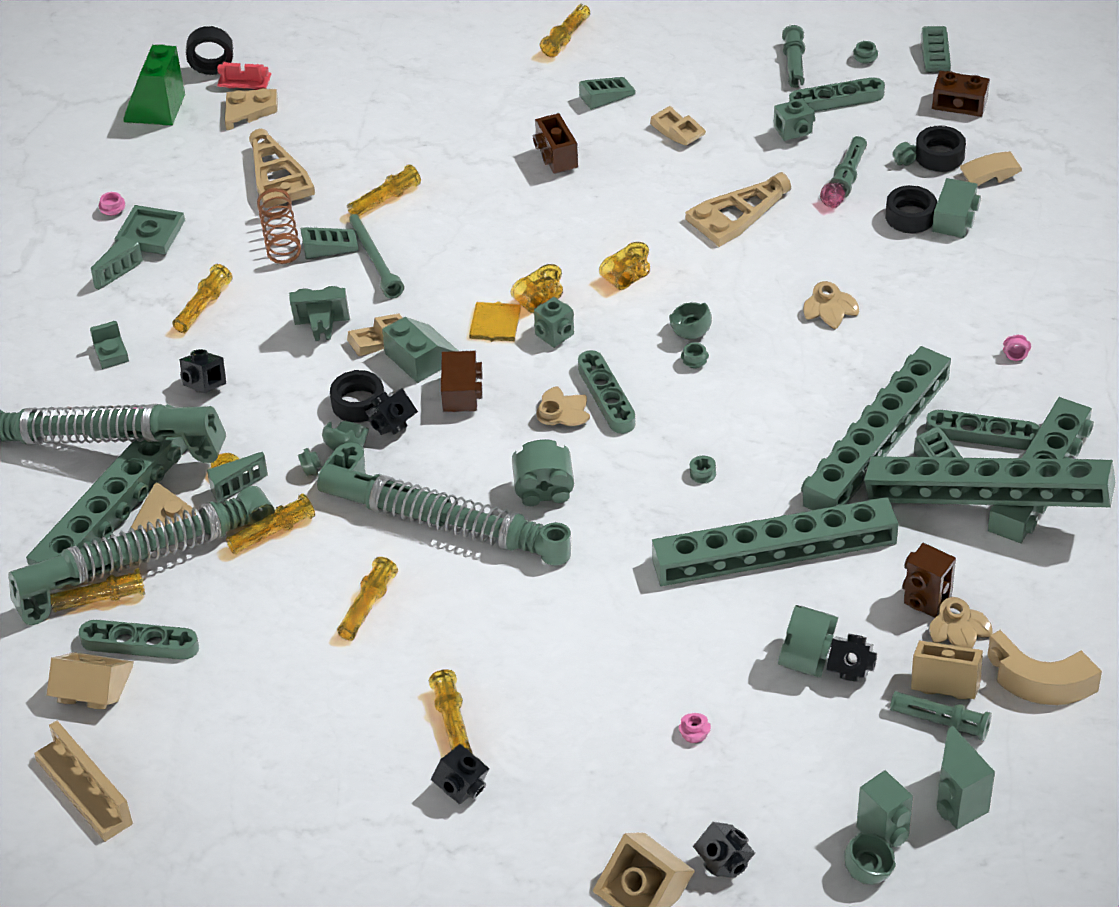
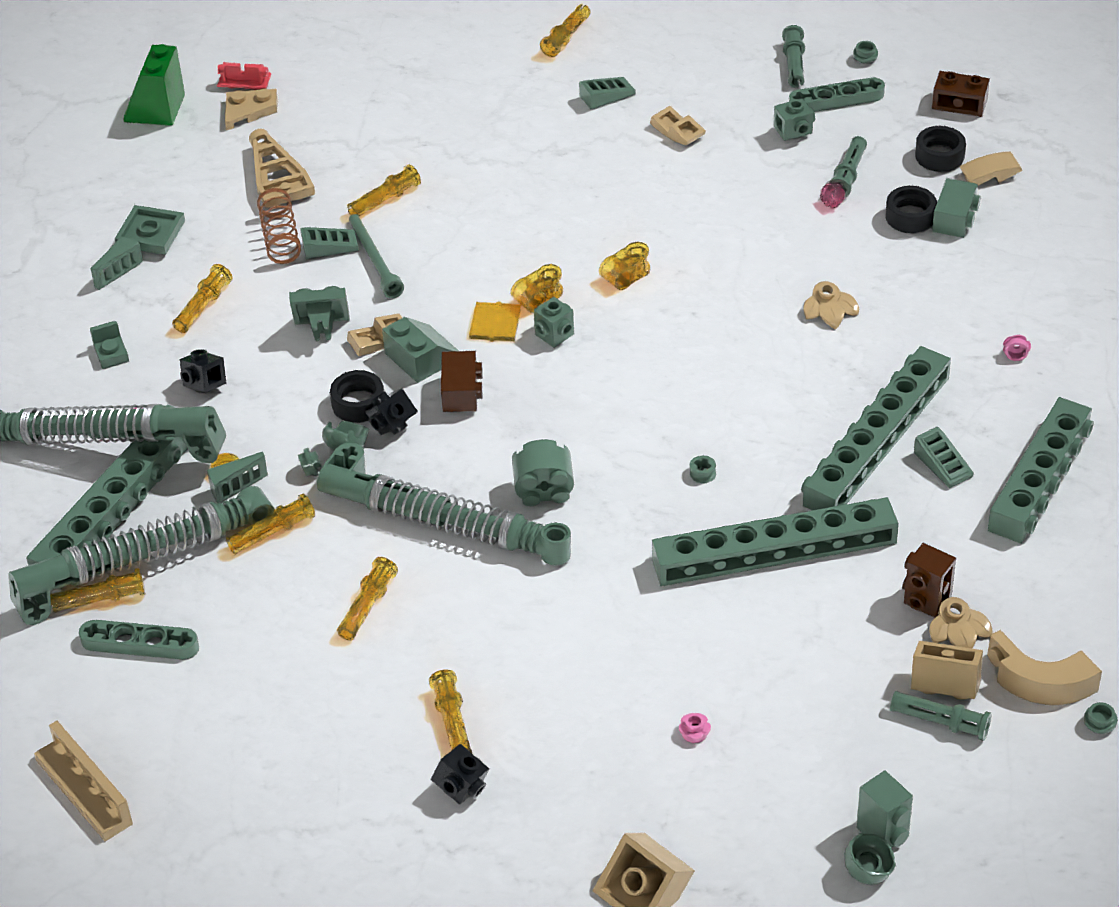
tan slope [46,652,134,709] -> none
bright pink plate [99,192,125,216] -> none
tan wing [131,482,196,532] -> none
black tyre [186,26,233,75] -> none
reddish brown brick [532,113,578,174] -> none
tan plate [536,386,590,426] -> none
sand green beam [578,350,635,434] -> none
sand green hair [669,302,712,339] -> none
sand green plate [681,342,709,368] -> none
tan plate [685,172,791,247] -> none
black brick [693,821,755,878] -> none
sand green brick [778,605,839,678] -> none
black brick [826,634,877,682] -> none
sand green brick [864,456,1116,508] -> none
sand green plate [892,142,917,166] -> none
sand green slope [921,26,951,72] -> none
sand green beam [926,410,1040,450] -> none
sand green slope [936,726,995,830] -> none
none -> sand green plate [1084,702,1118,734]

